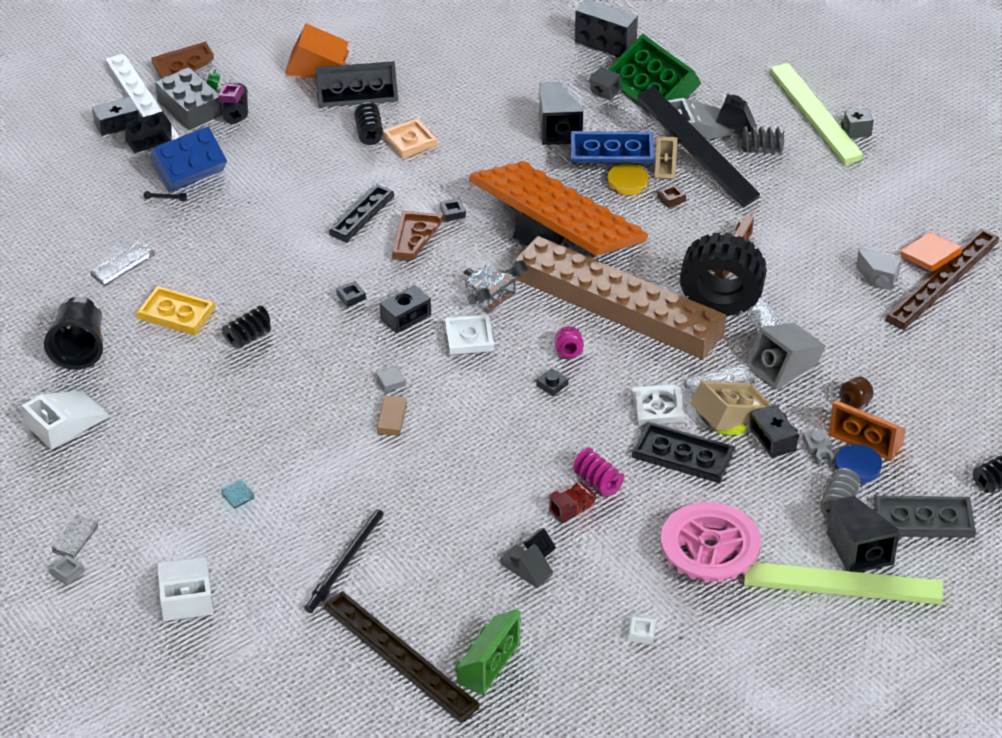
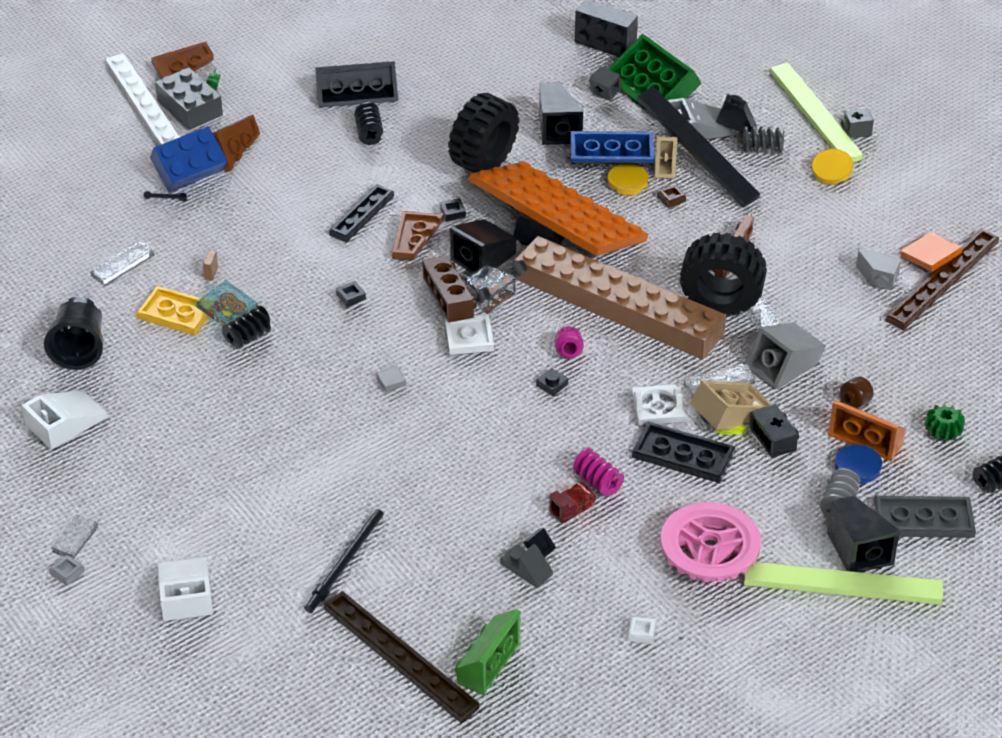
black brick [92,97,139,136] -> none
black brick [125,111,172,153] -> none
magenta tile [217,83,245,104] -> none
clear light blue tile [221,480,255,509] -> none
black piece [222,82,248,124] -> none
orange slope [285,23,349,77] -> none
medium nougat tile [377,396,407,436] -> none
black brick [380,285,431,333] -> none
light nougat tile [382,119,438,159] -> none
light grey plate [803,429,834,466] -> none
none -> clear light blue tile [196,279,259,326]
none -> medium nougat tile [203,250,218,281]
none -> dark orange wing [213,115,260,172]
none -> reddish brown brick [422,255,477,323]
none -> black tyre [448,93,520,173]
none -> black slope [450,219,517,274]
none -> yellow tile [812,149,854,185]
none -> green gear [925,404,965,442]

